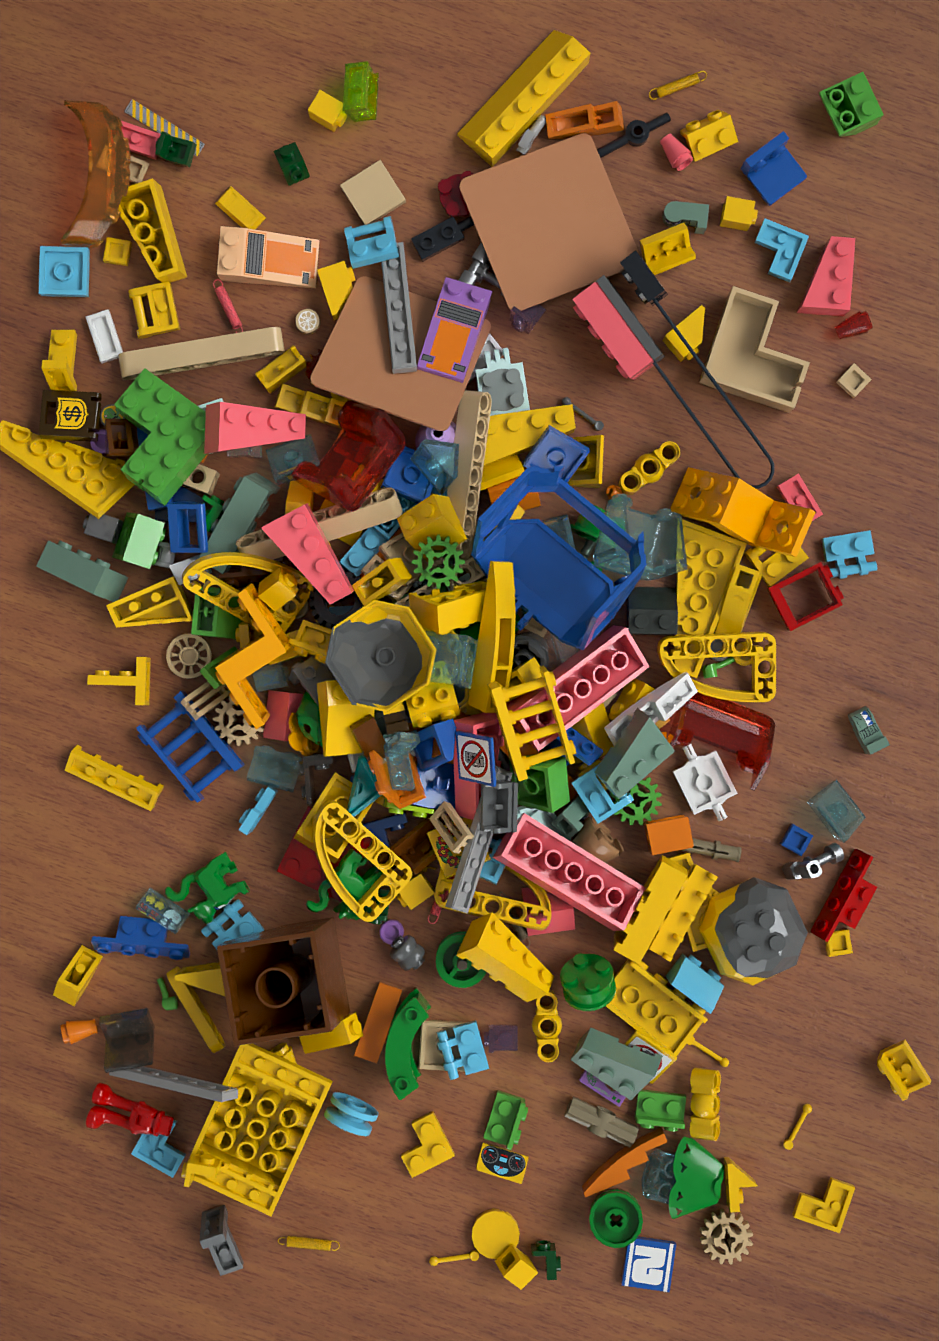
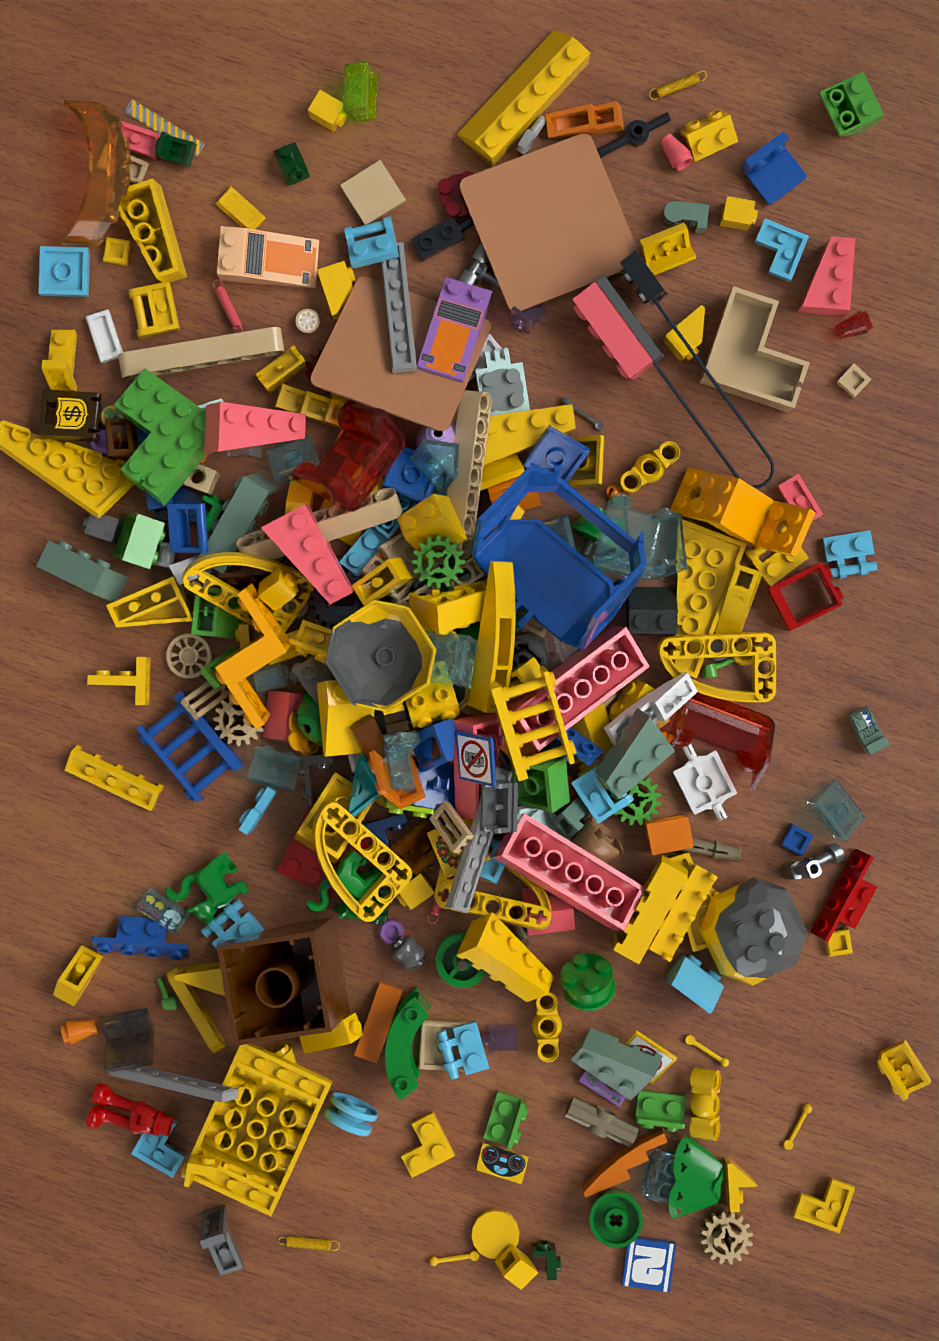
yellow bracket [606,959,708,1057] -> none

